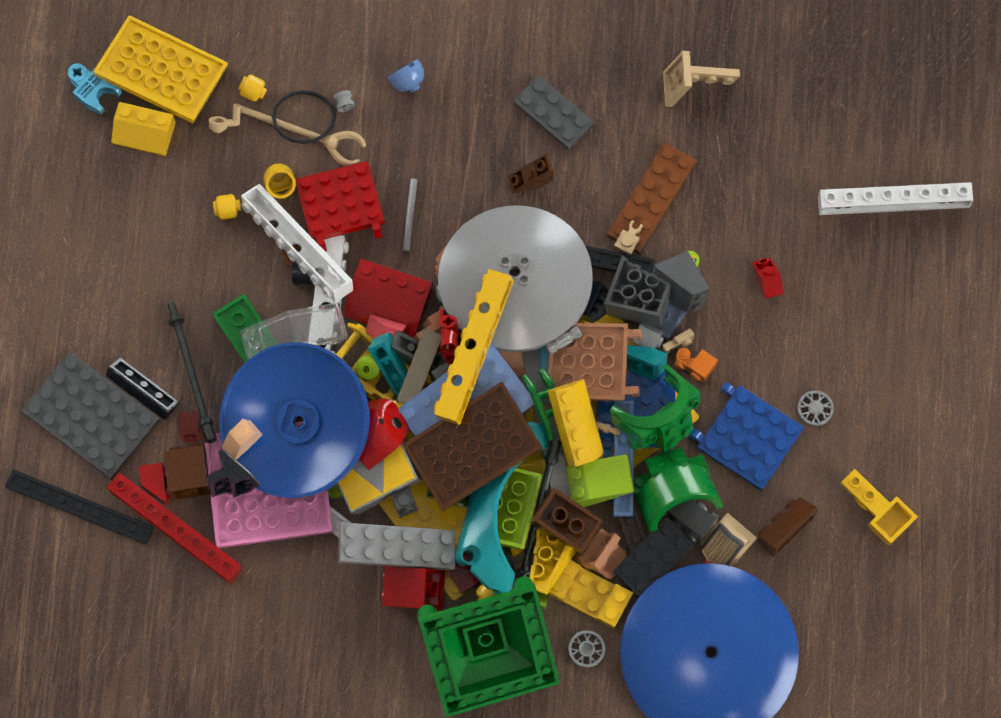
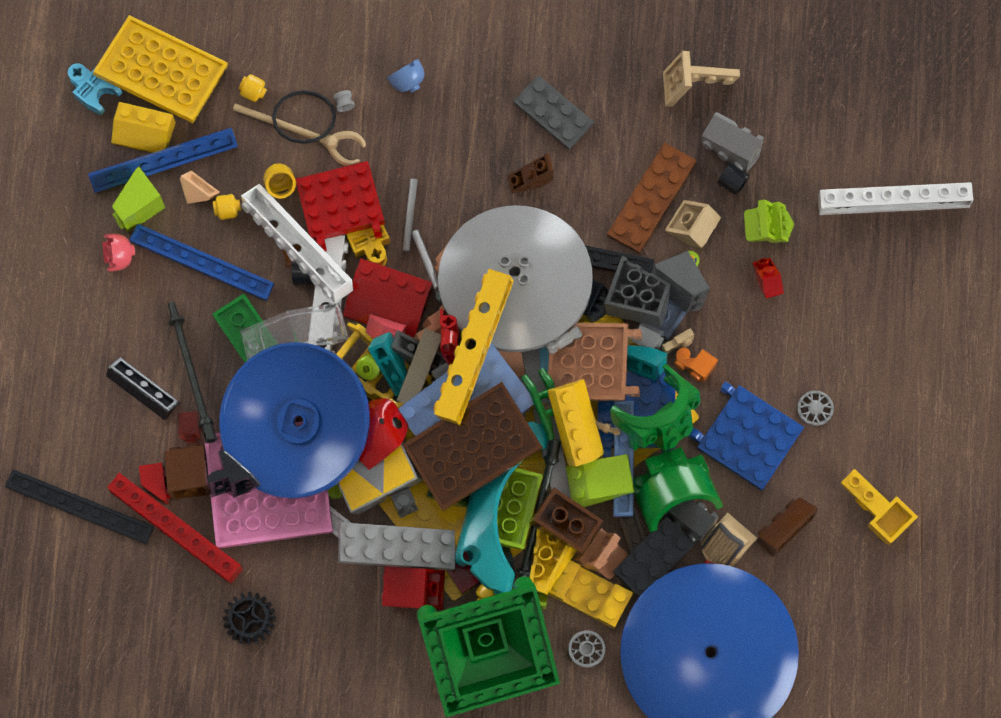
dark grey plate [21,352,160,480] -> none
tan plate [208,104,241,133] -> none
light nougat slope [222,419,263,460] -> none
tan plate [614,220,643,256] -> none
none -> blue plate [88,127,238,193]
none -> coral cylinder [102,233,135,272]
none -> lime slope [112,167,165,233]
none -> blue plate [130,224,274,301]
none -> light nougat slope [180,171,220,204]
none -> black gear [223,592,276,645]
none -> yellow piece [347,225,390,266]
none -> light grey piece [412,230,439,291]
none -> tan slope [665,200,721,248]
none -> light grey wedge [701,112,764,173]
none -> black piece [717,163,750,195]
none -> lime piece [744,200,794,243]

